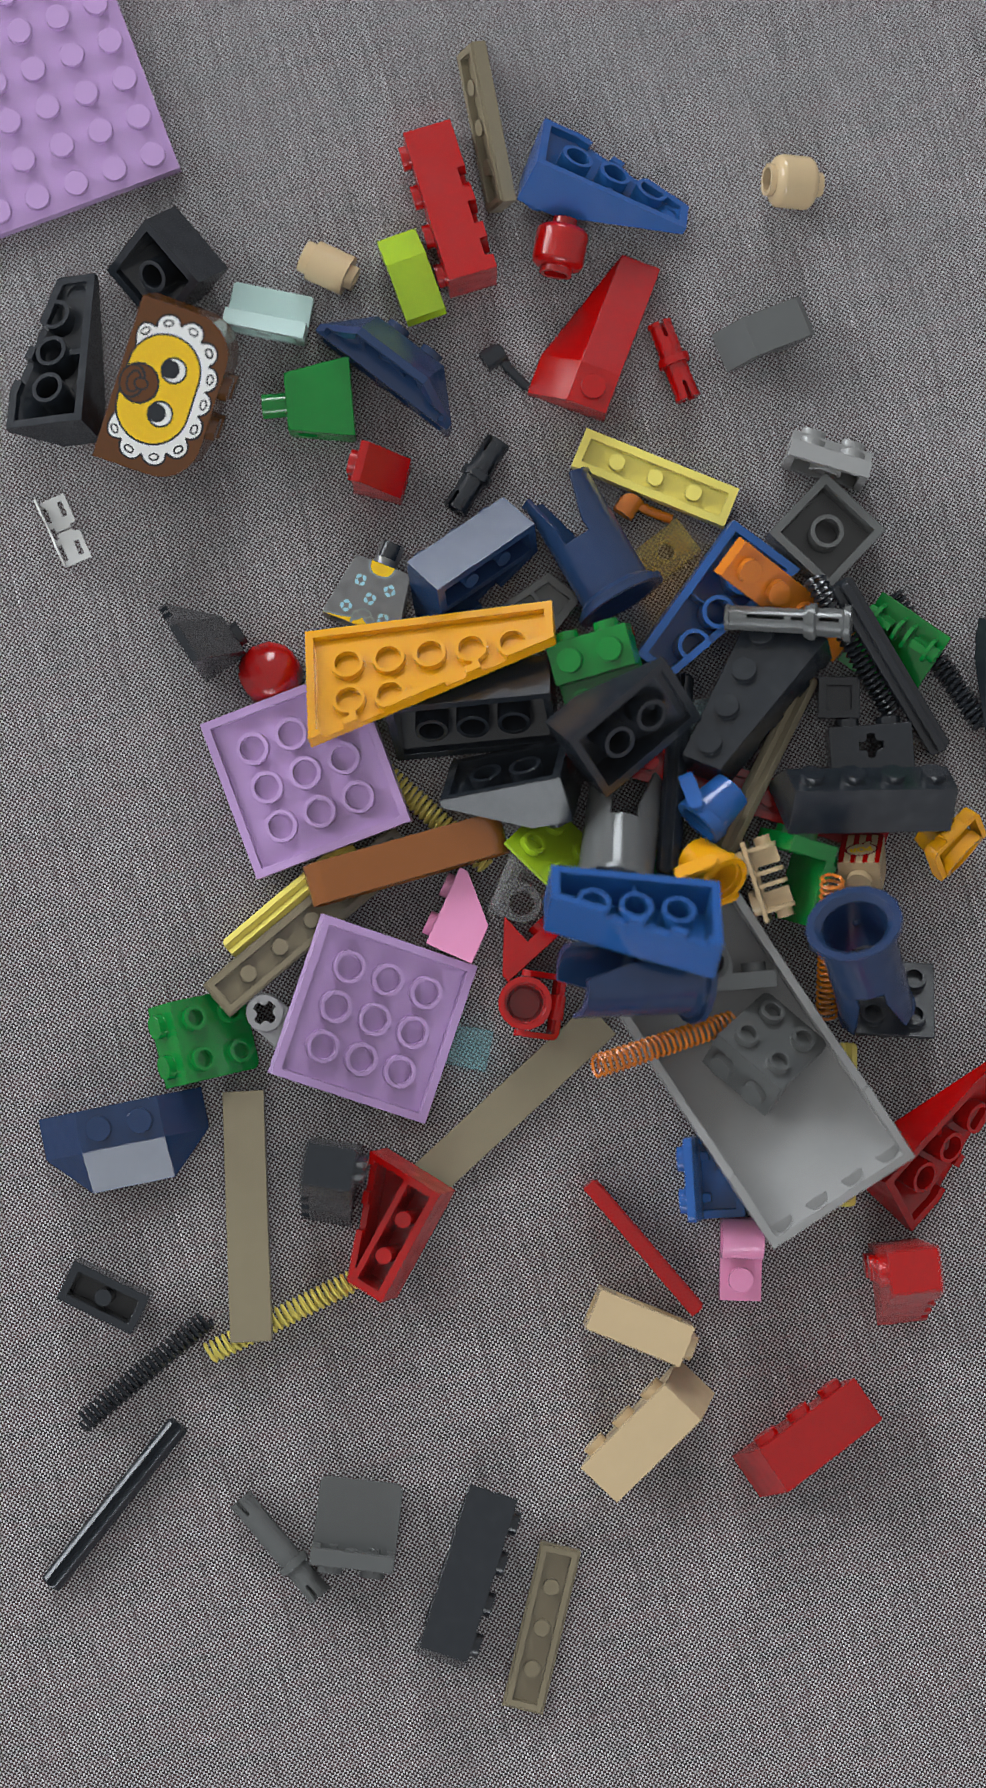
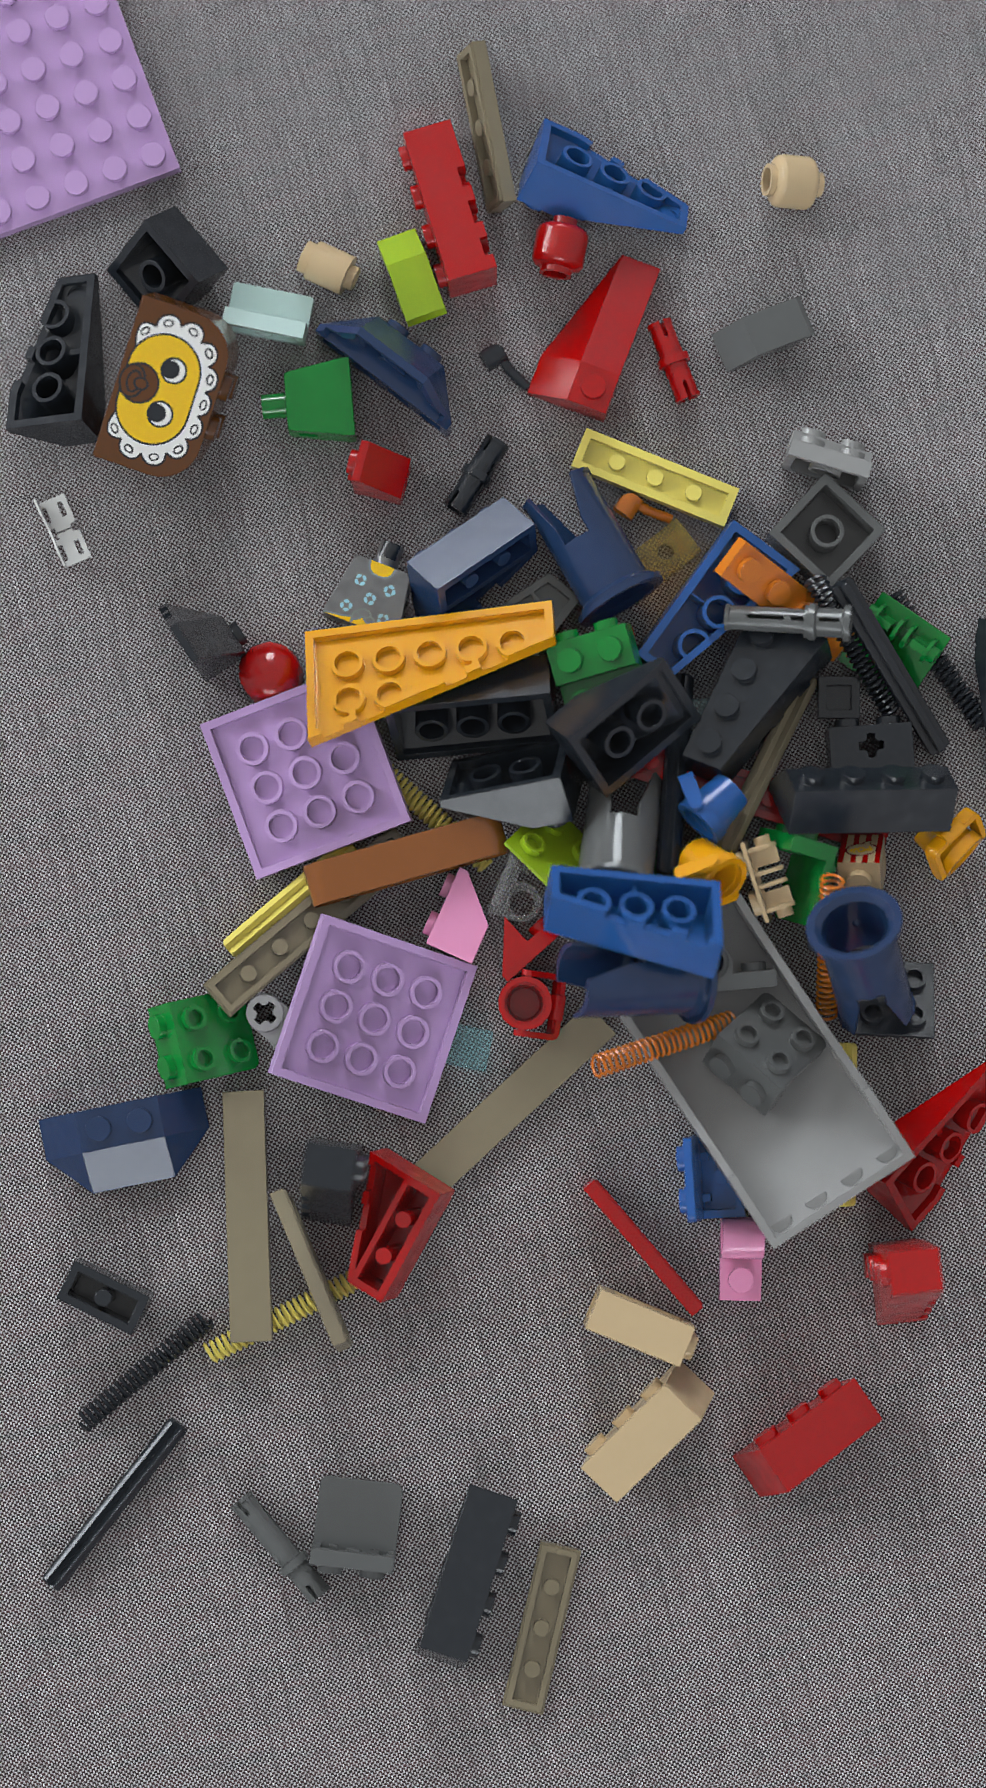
none -> dark tan tile [270,1188,353,1352]

